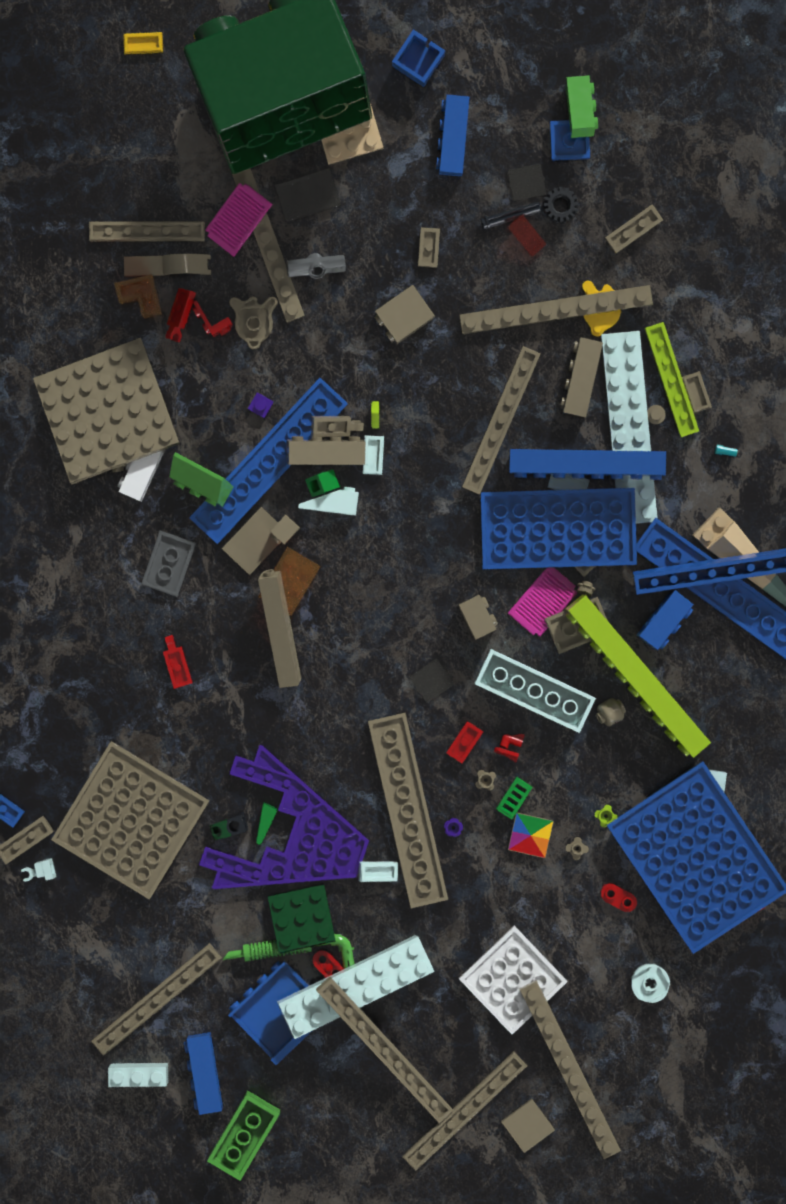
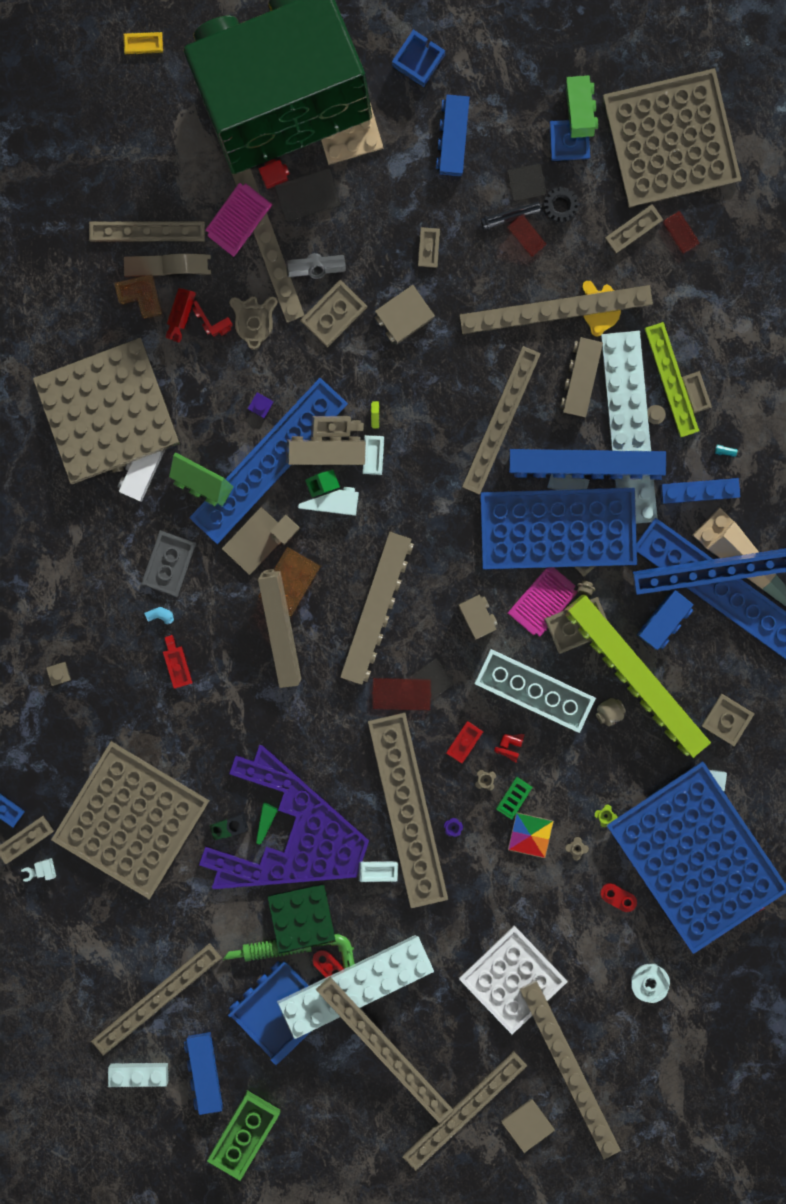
none -> dark tan plate [46,662,71,686]
none -> medium azure arm [145,607,174,624]
none -> red brick [259,159,290,189]
none -> dark tan tile [300,280,368,348]
none -> dark tan brick [340,532,414,685]
none -> clear red piece [372,678,431,710]
none -> dark tan plate [602,68,741,208]
none -> blue brick [660,478,740,504]
none -> clear red tile [663,211,700,254]
none -> dark tan plate [701,694,754,746]

